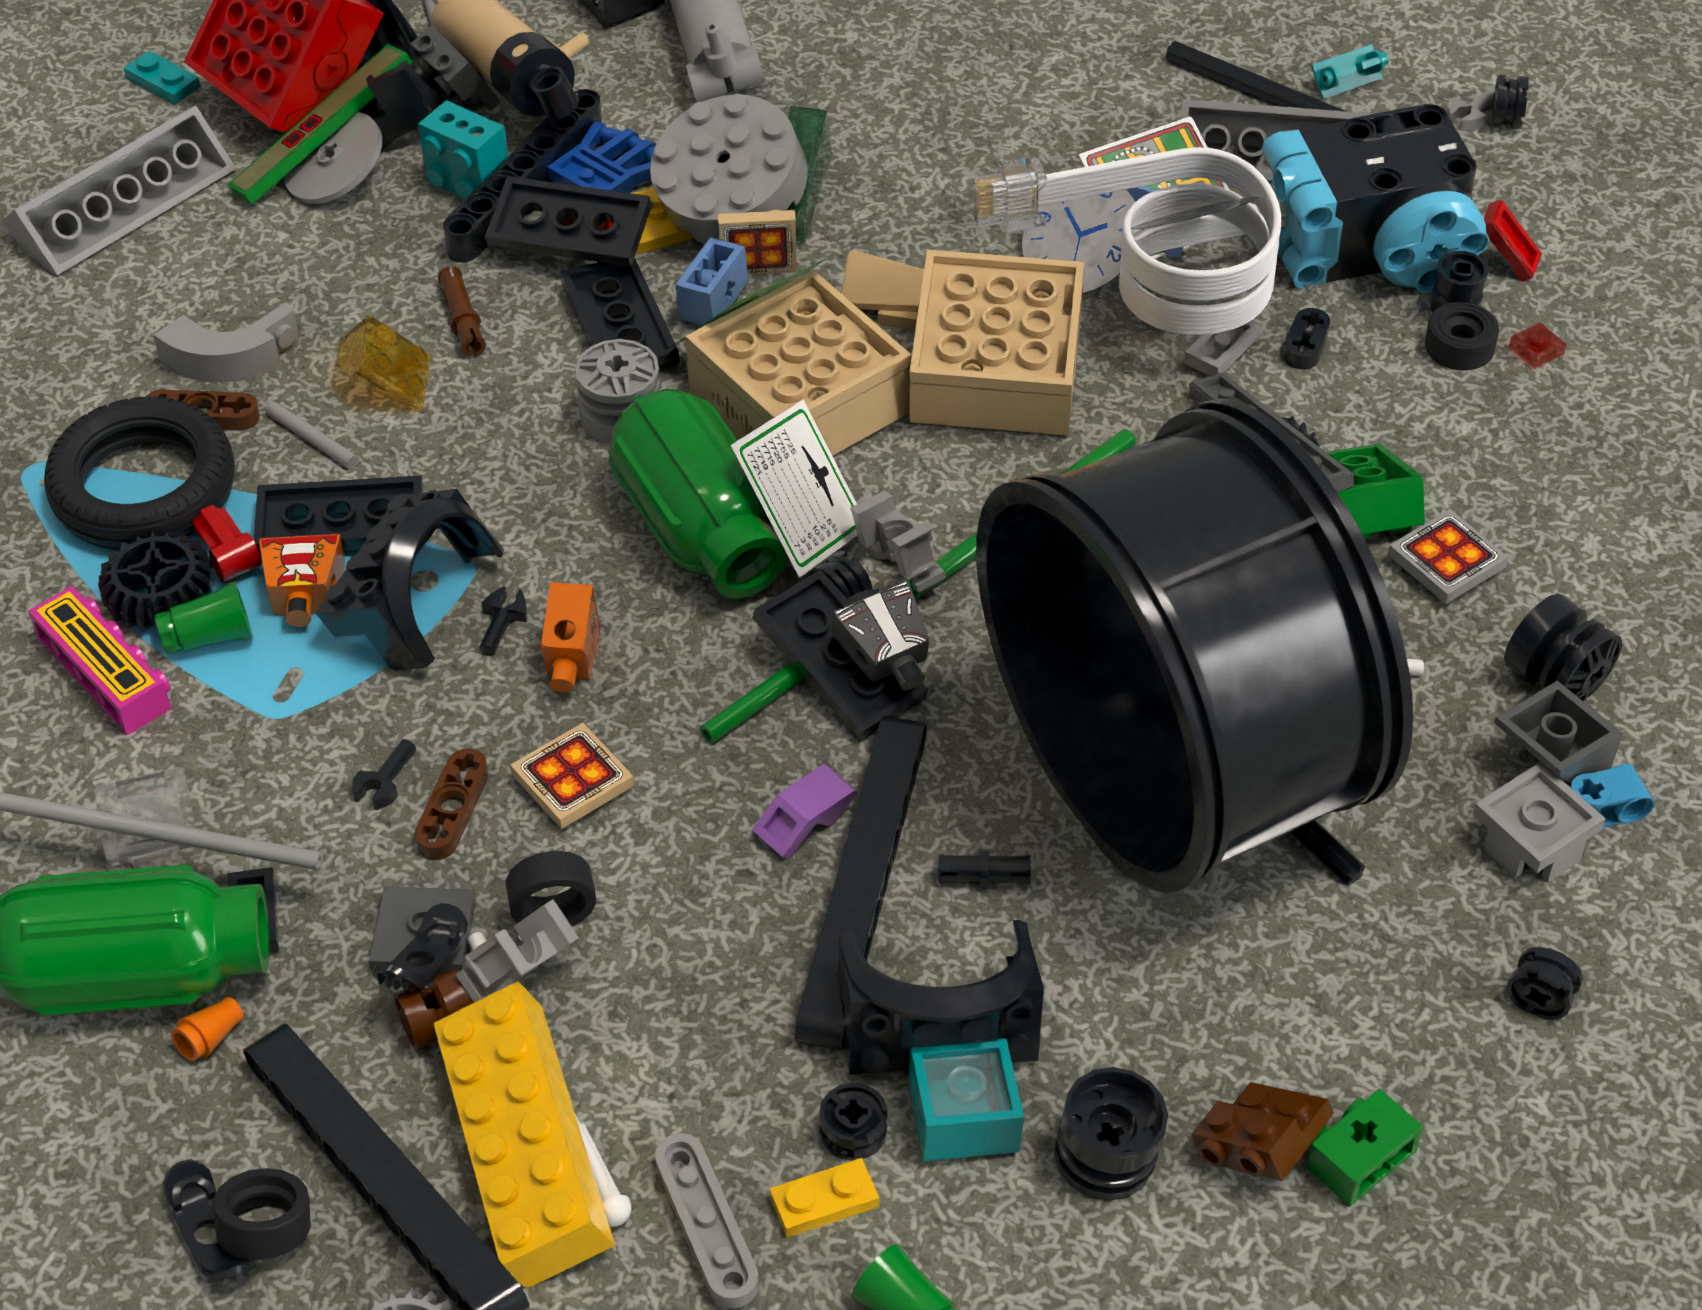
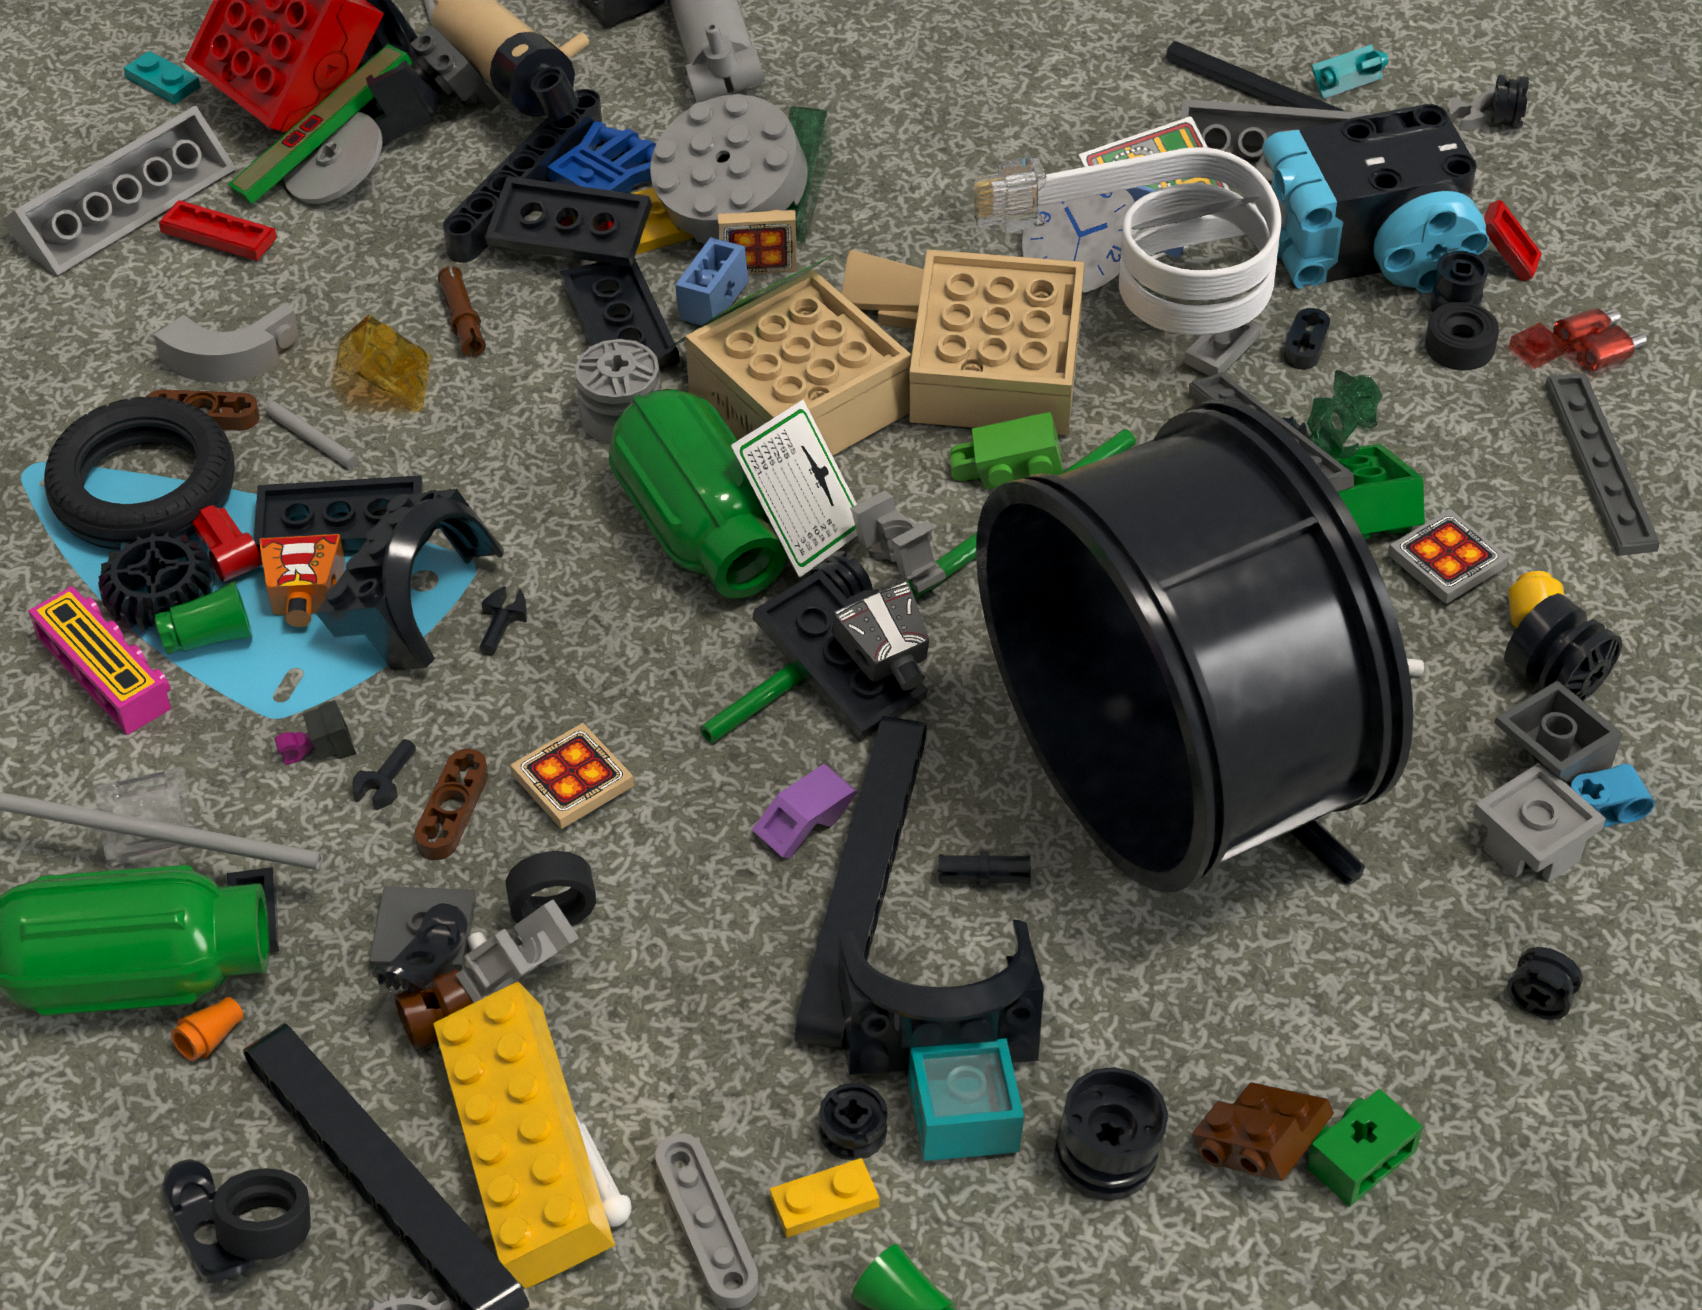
teal piece [418,100,508,200] -> none
orange torso [541,582,601,693] -> none
none -> red plate [158,200,277,261]
none -> pearl dark grey piece [274,700,357,765]
none -> bright green brick [949,412,1063,489]
none -> clear green piece [1307,369,1383,458]
none -> yellow head [1508,571,1564,628]
none -> dark grey tile [1545,372,1660,556]
none -> clear red piece [1553,308,1647,371]

